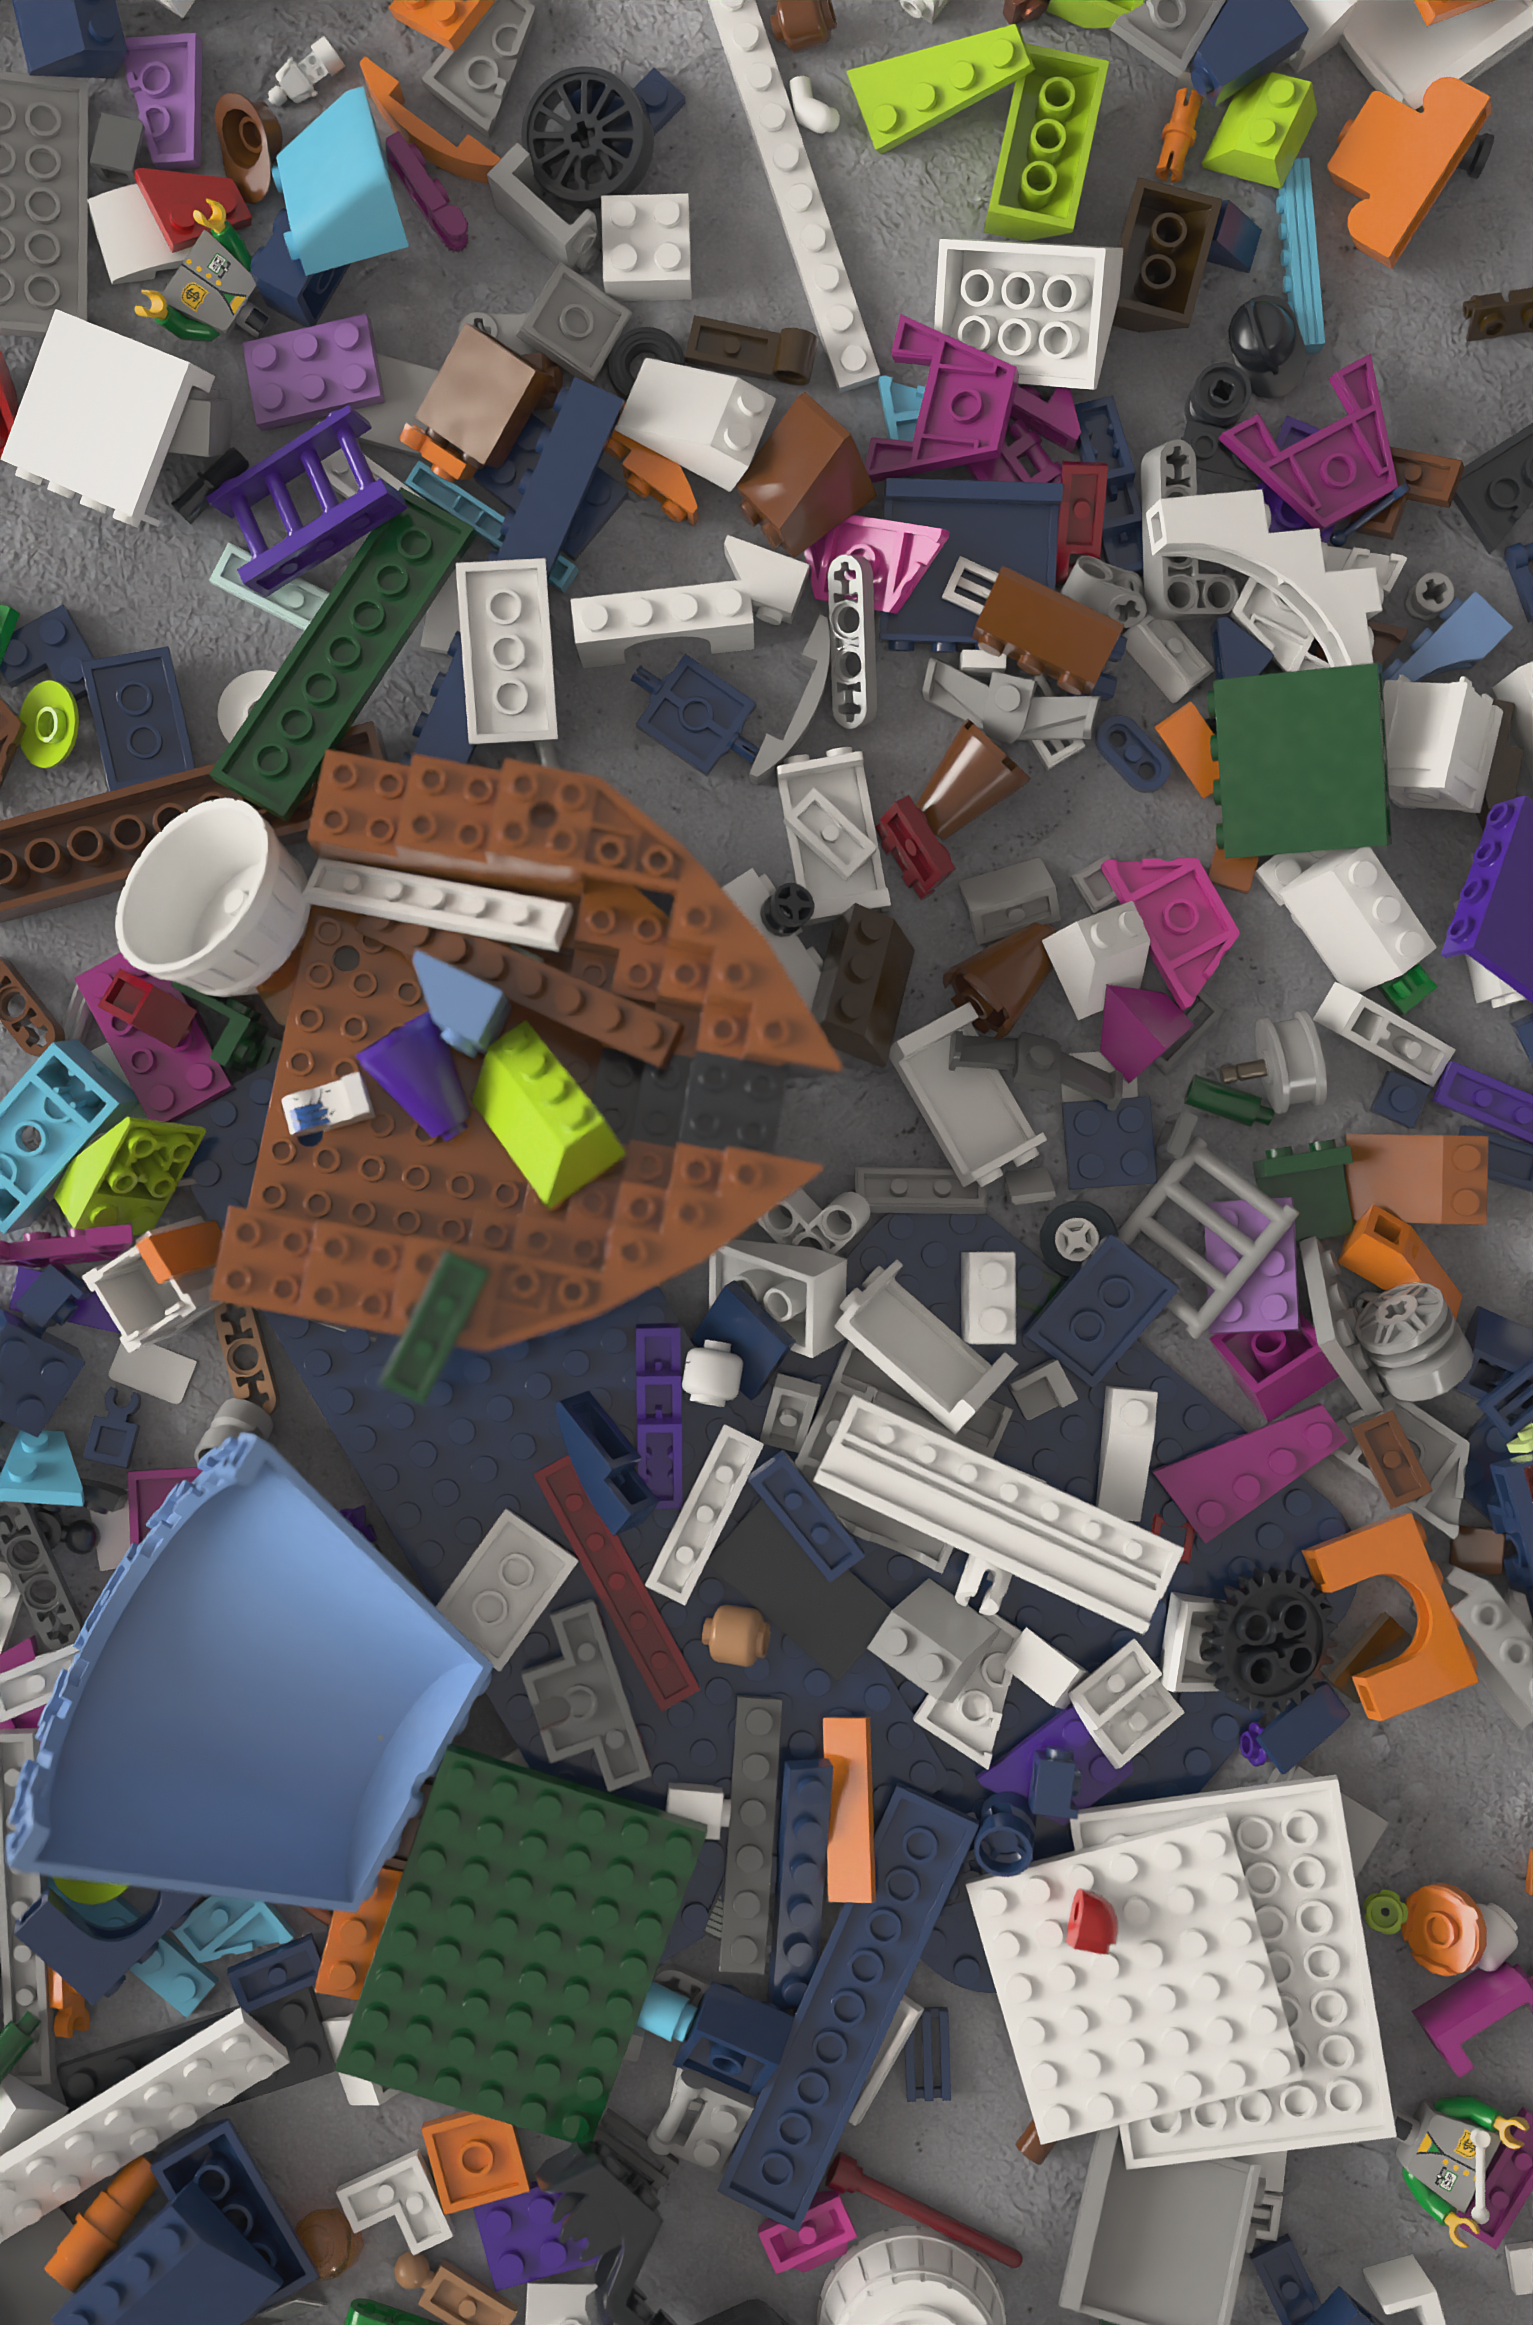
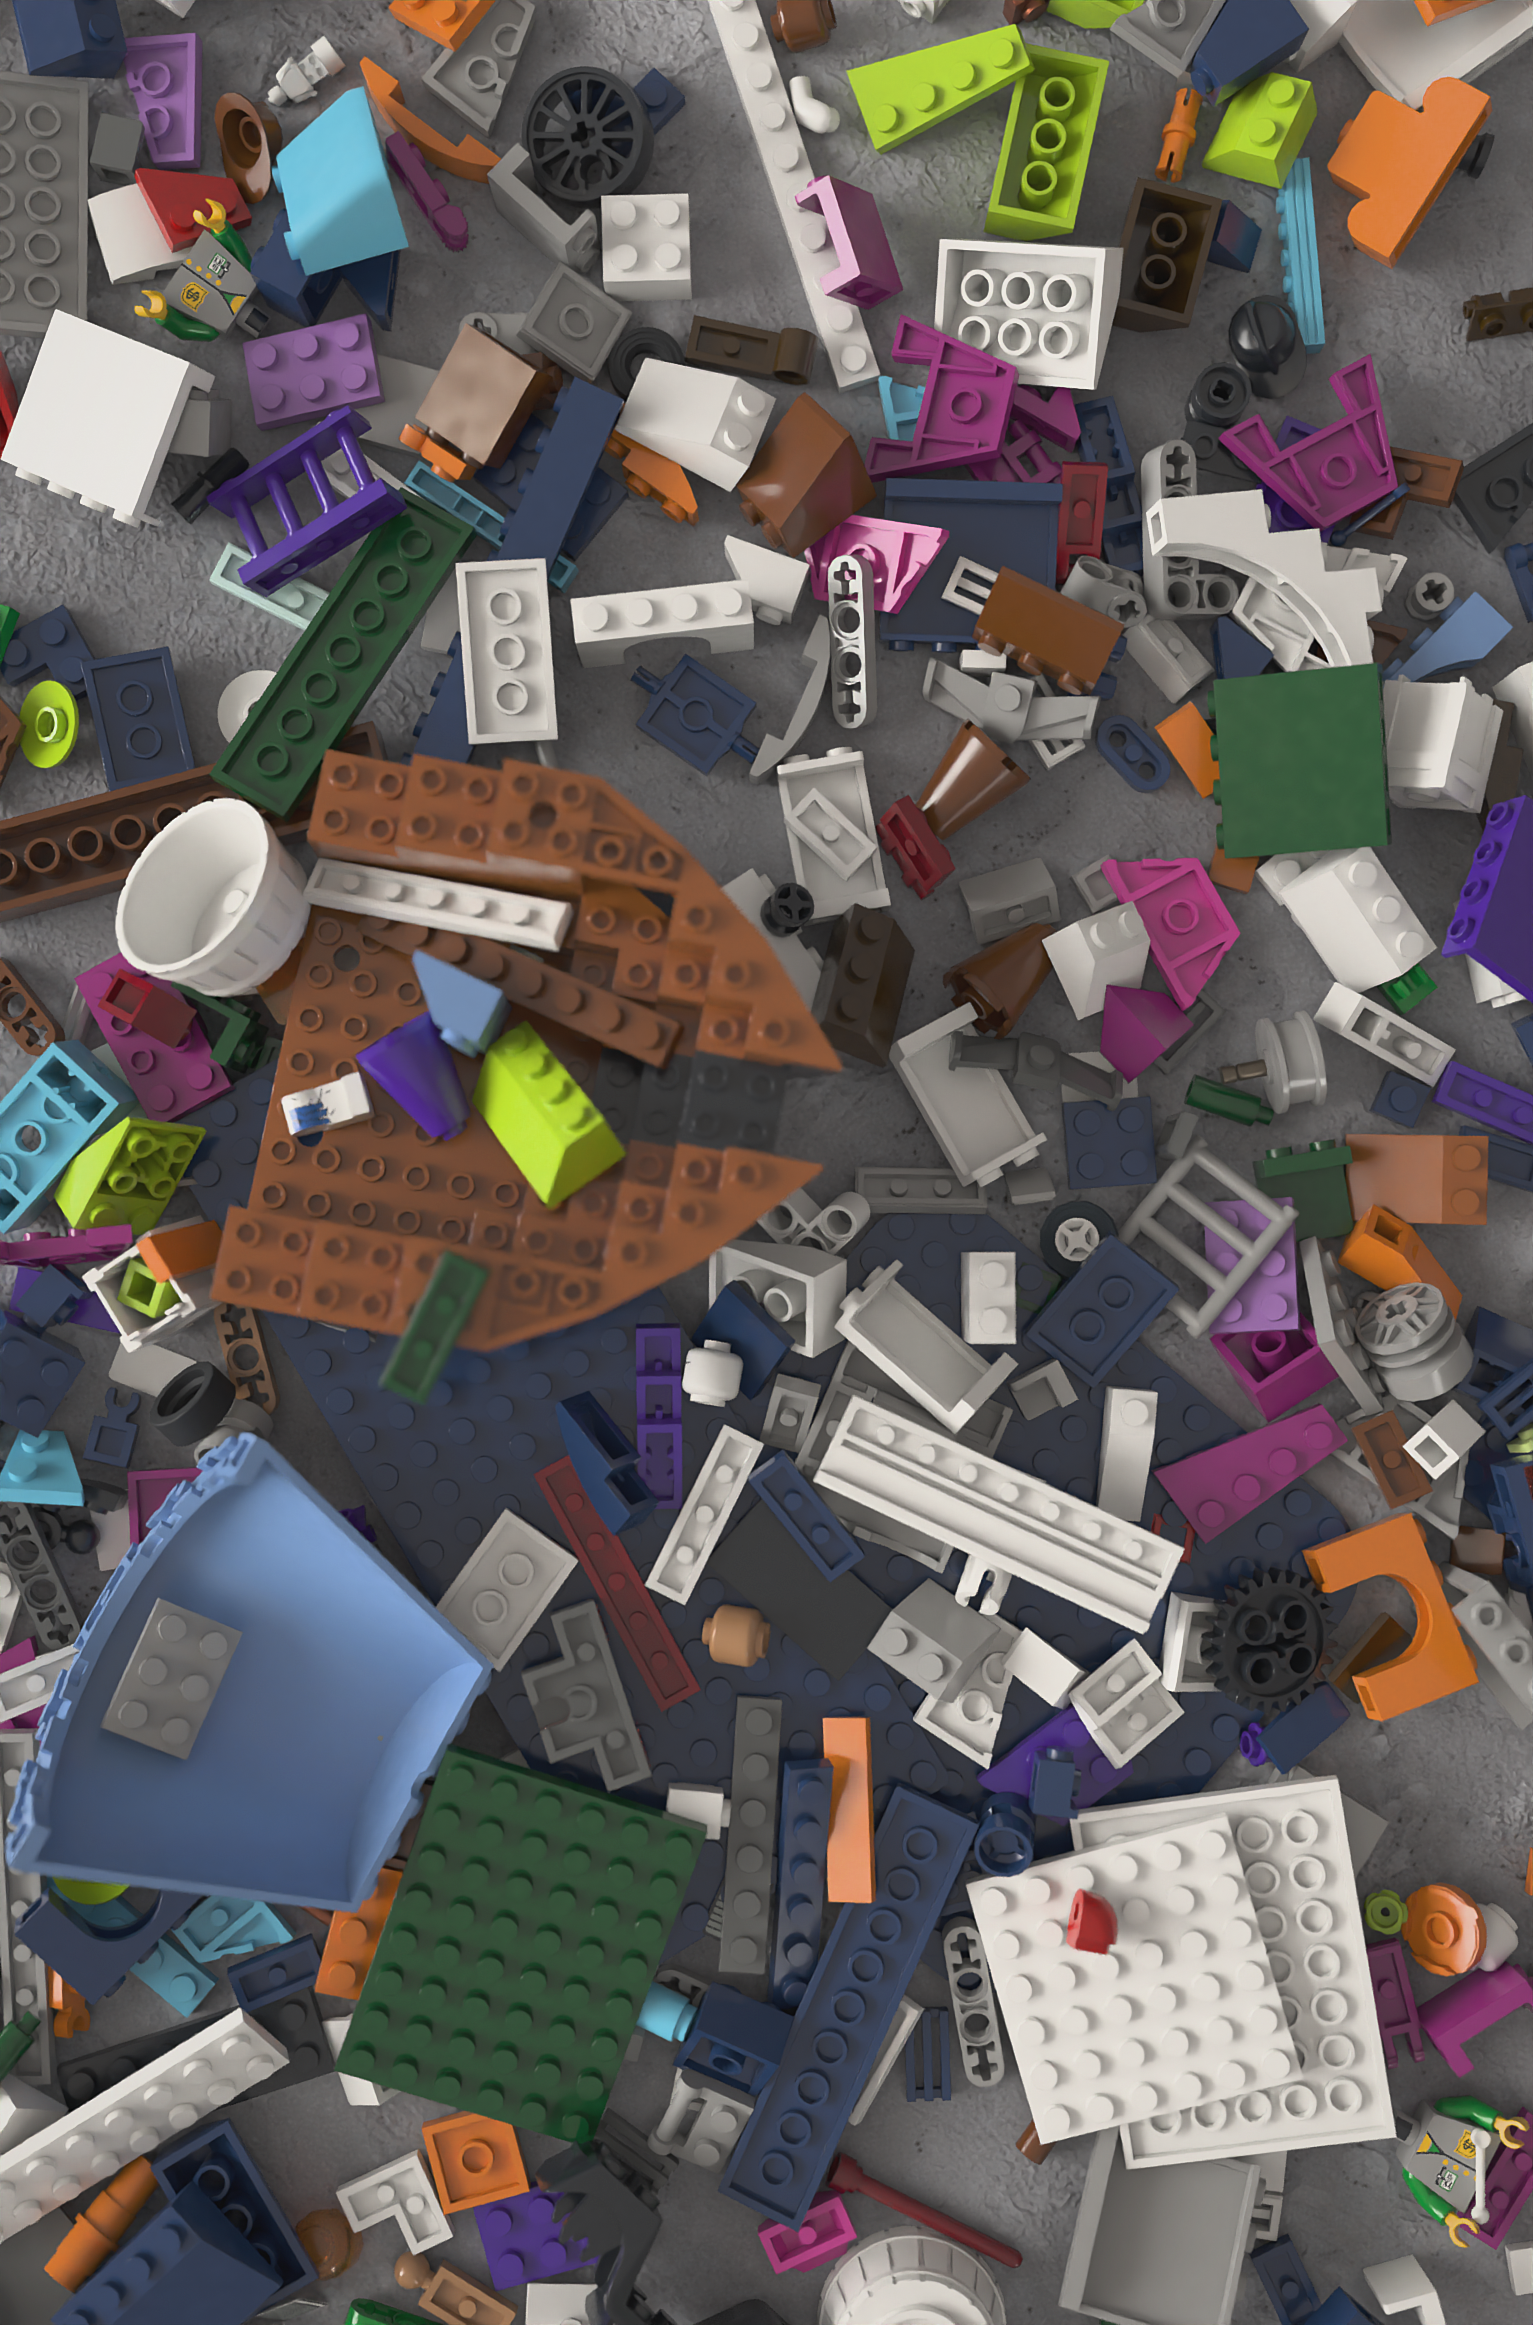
none -> light grey plate [100,1598,243,1760]
none -> lime brick [117,1257,182,1318]
none -> black tyre [150,1361,236,1447]
none -> dark blue slope [338,249,401,332]
none -> magenta panel [795,175,904,310]
none -> light grey beam [942,1917,1004,2087]
none -> magenta hinge [1365,1937,1425,2070]
none -> white brick [1403,1399,1486,1479]

